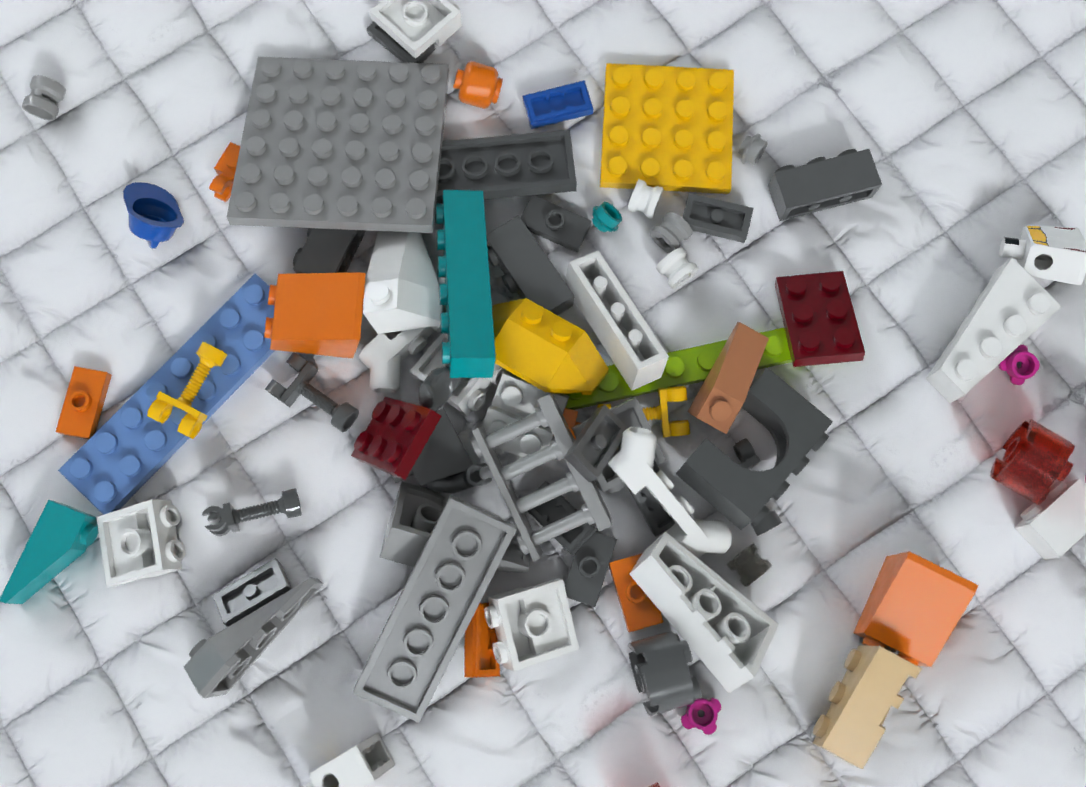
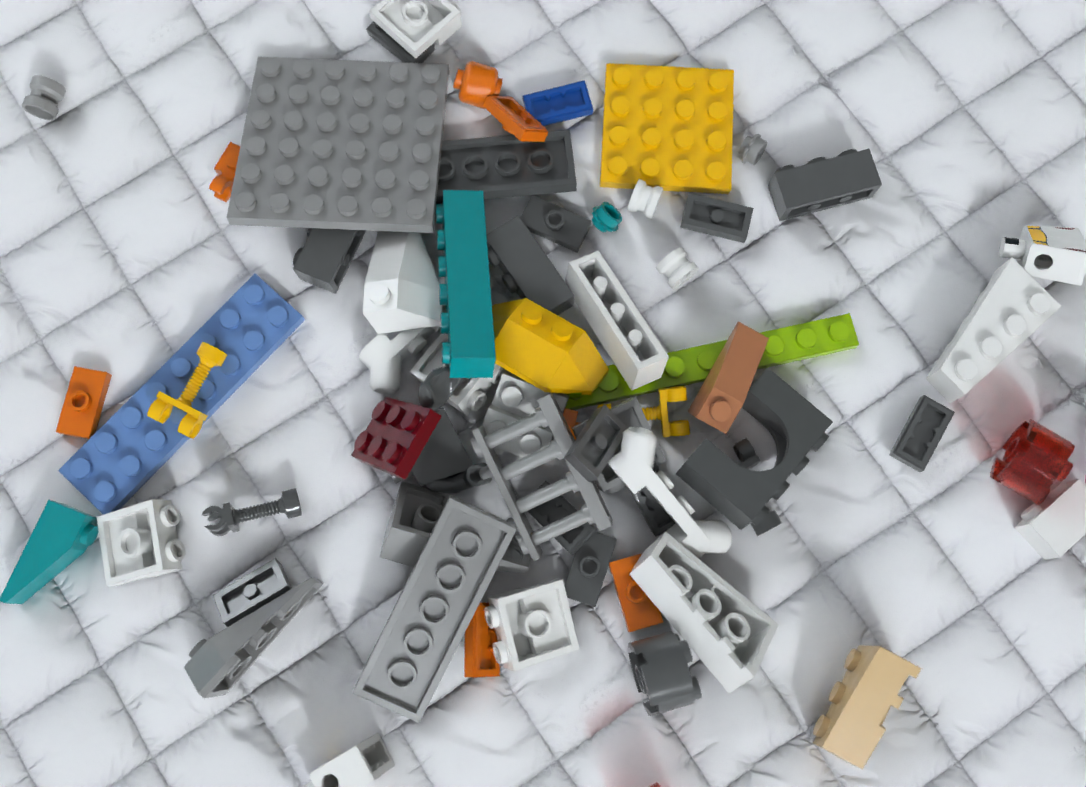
blue piece [123,182,184,249] -> none
orange slope [264,272,366,359] -> none
dark grey bar [265,352,359,432] -> none
light grey wheel [650,212,693,253] -> none
dark pink plate [681,698,721,735] -> none
clear smoke wheel [726,543,772,587] -> none
dark red plate [775,271,865,367] -> none
orange slope [854,551,979,667] -> none
dark pink plate [999,344,1040,385] -> none
none -> orange plate [483,95,548,142]
none -> dark grey plate [889,395,955,472]

